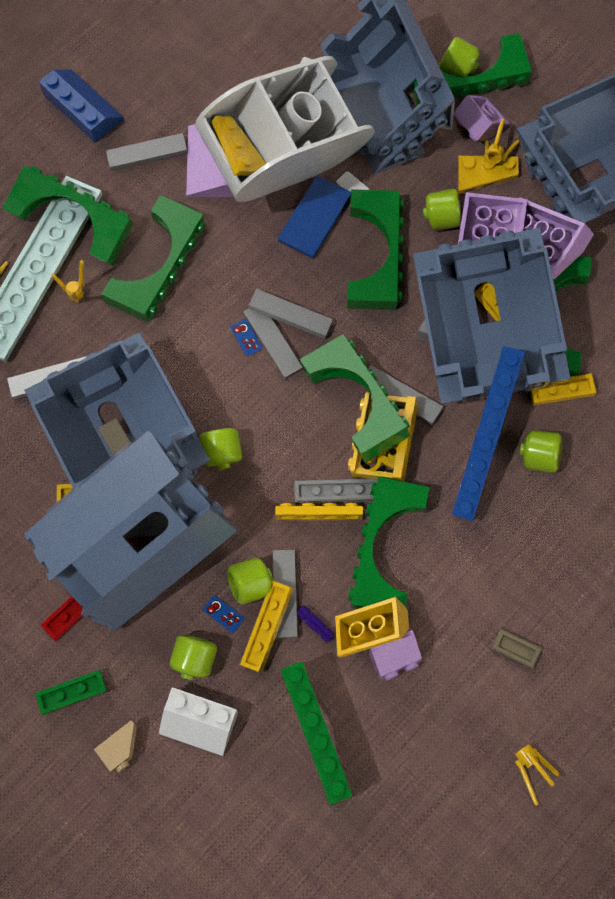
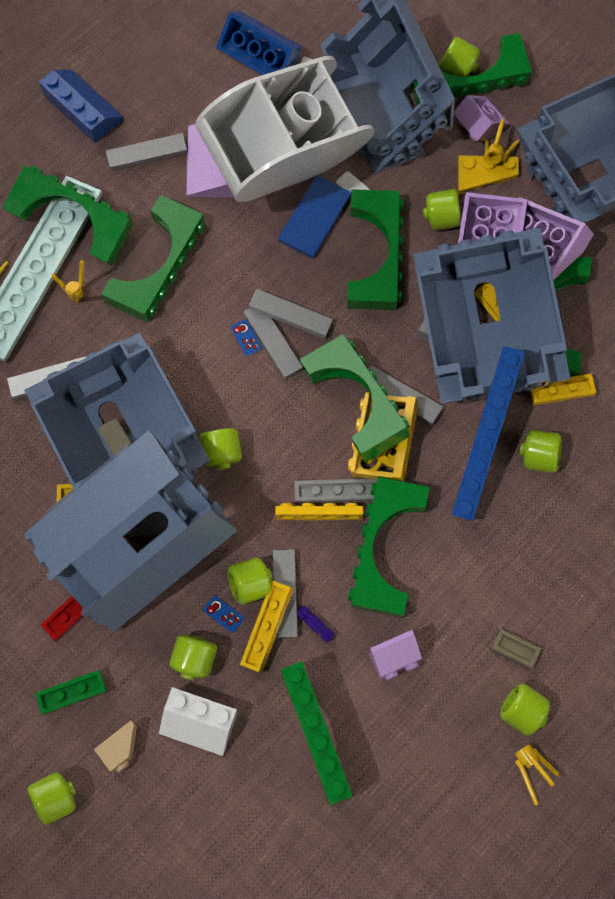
yellow wing [212,116,266,176] -> none
yellow slope [335,597,409,658] -> none
none -> lime head [27,772,76,825]
none -> blue slope [216,11,303,75]
none -> lime head [500,683,550,736]

